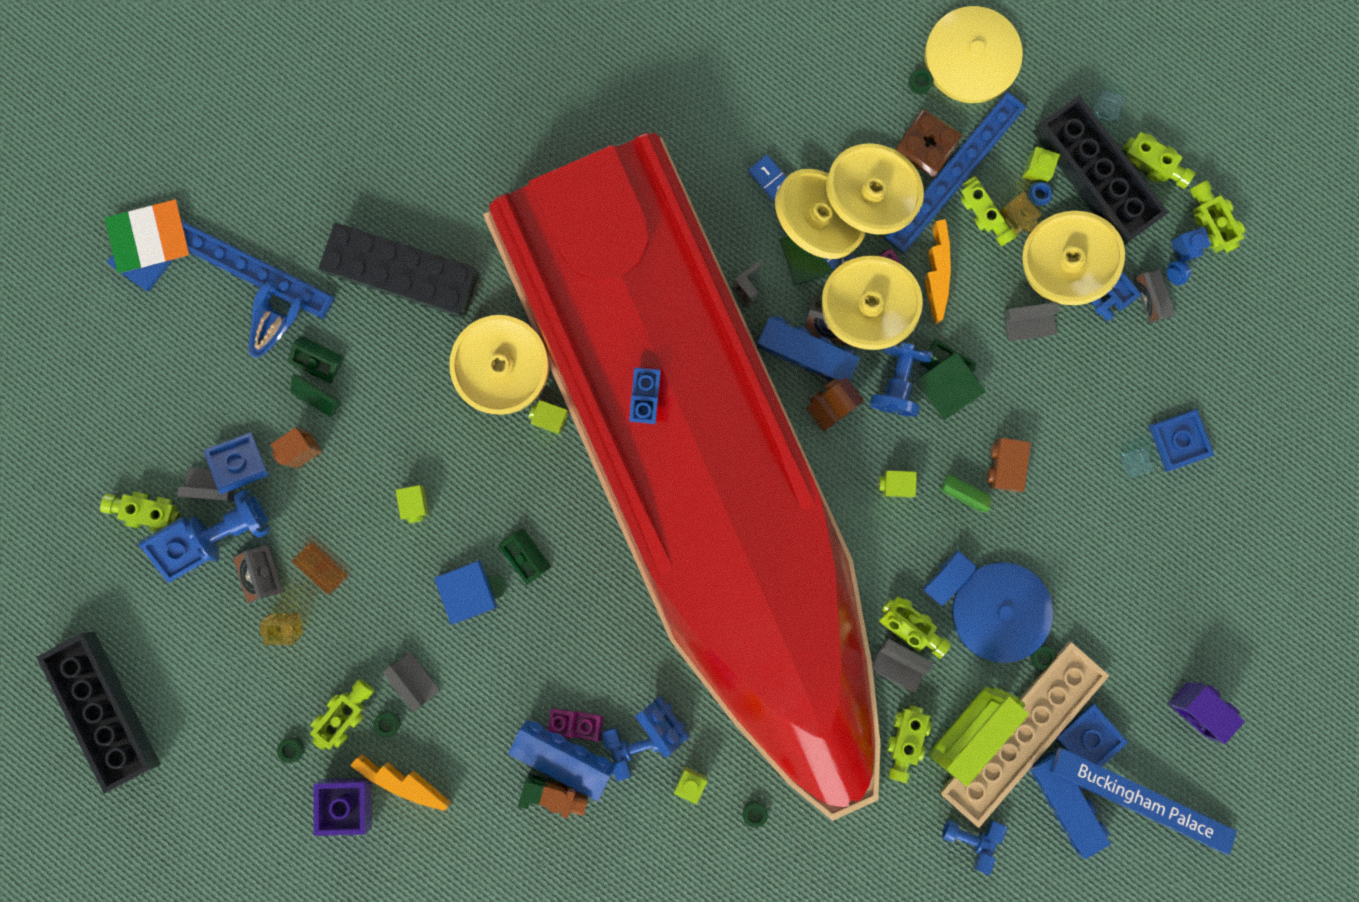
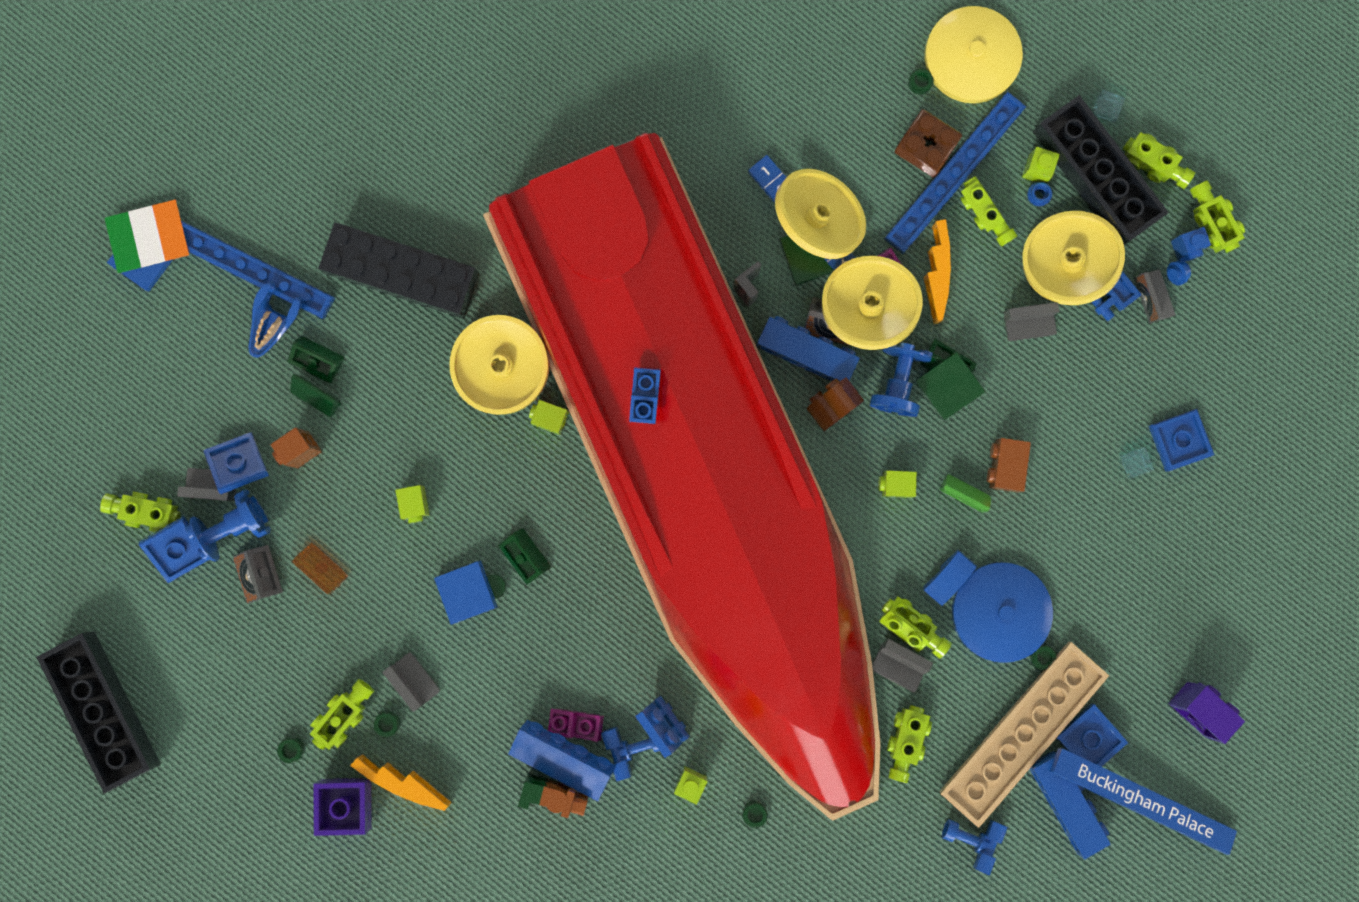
clear yellow brick [259,612,302,645] -> none
light yellow dish [826,144,924,234] -> none
lime window [928,686,1029,787] -> none
clear yellow brick [1000,191,1041,235] -> none

